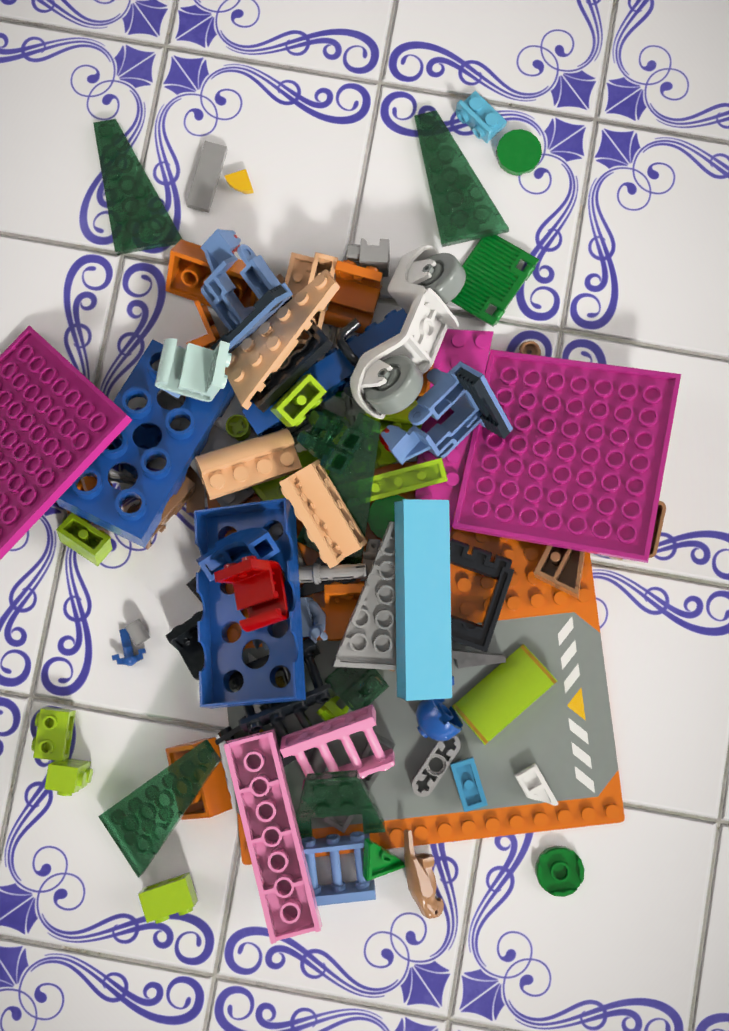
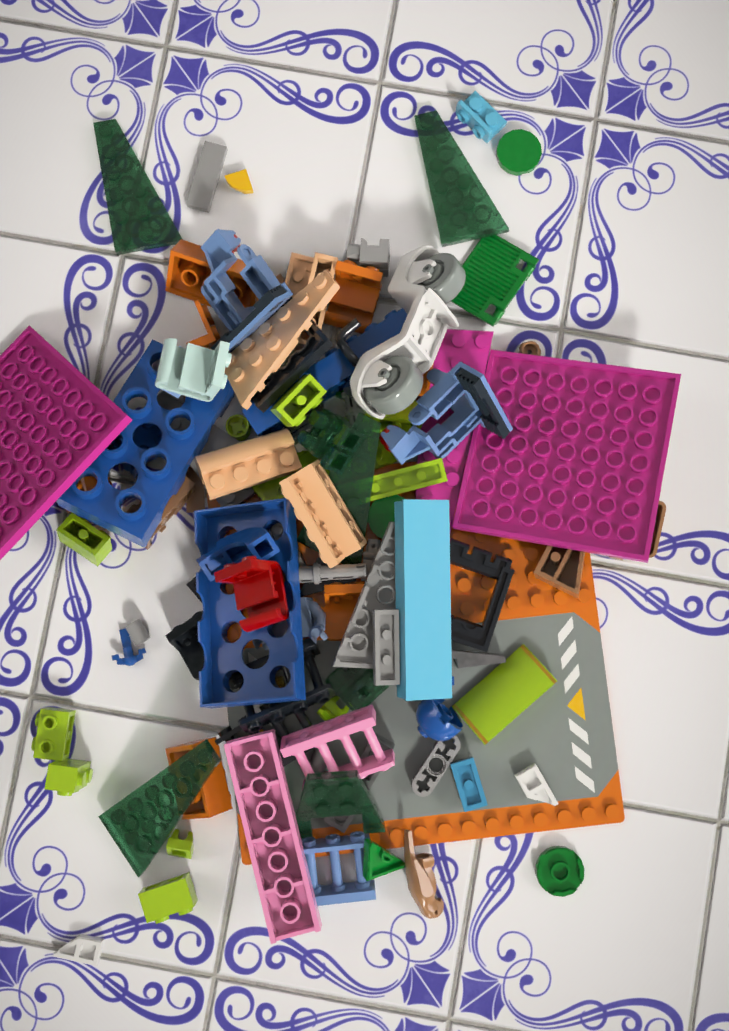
none -> white tile [53,934,105,966]
none -> lime tile [166,829,194,859]
none -> light grey plate [372,609,400,686]

